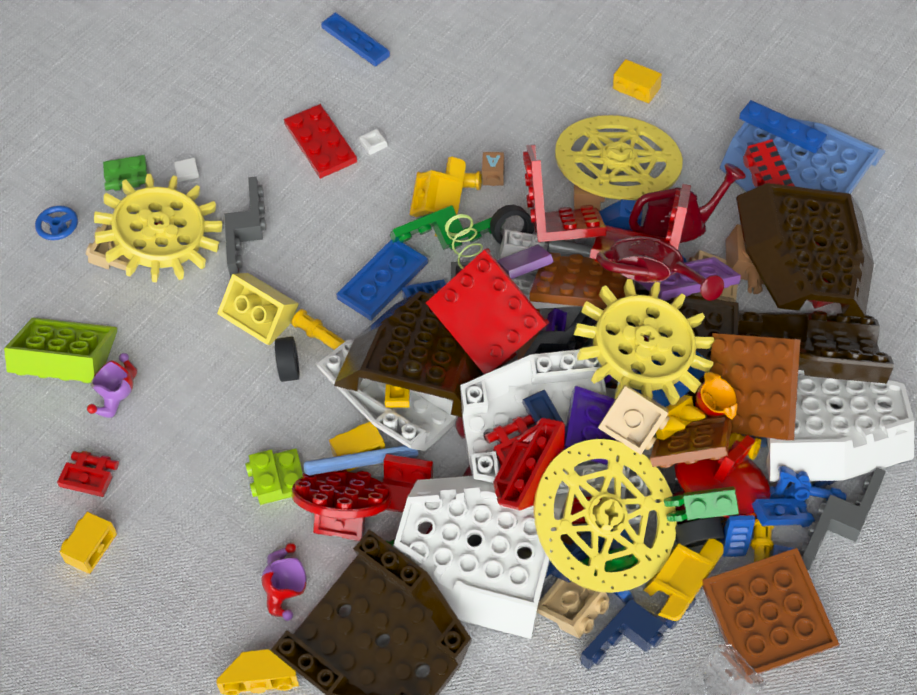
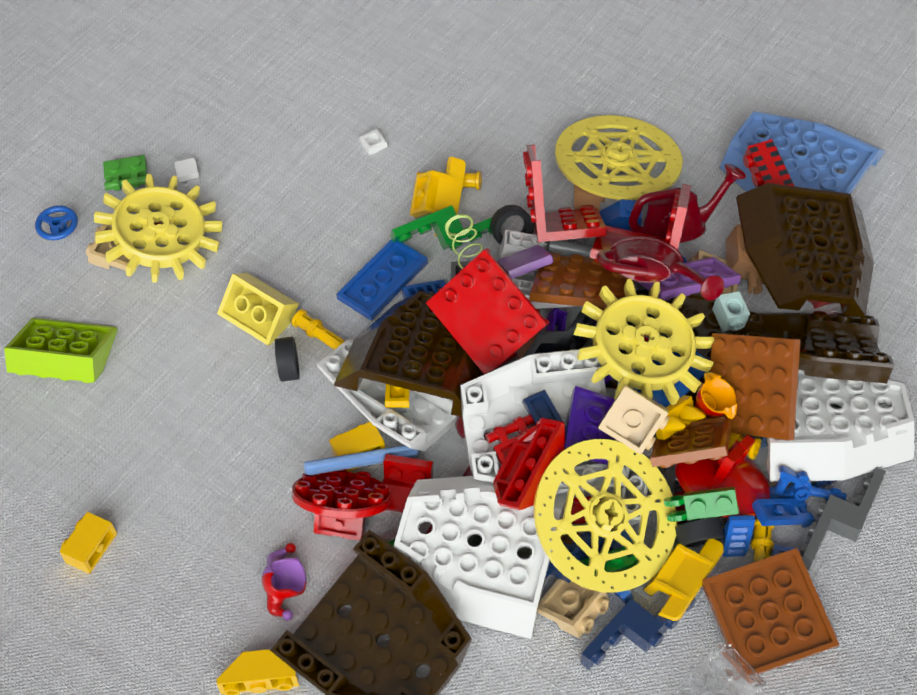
red plate [57,451,119,497] -> none
medium lavender piece [87,353,137,418] -> none
dark grey bracket [224,176,266,277] -> none
lime plate [245,448,303,505] -> none
red plate [284,104,357,179] -> none
blue plate [321,12,390,67] -> none
medium nougat brick [482,152,505,186] -> none
yellow brick [613,59,662,104] -> none
blue plate [739,100,827,154] -> none
none -> light aqua brick [712,291,750,332]

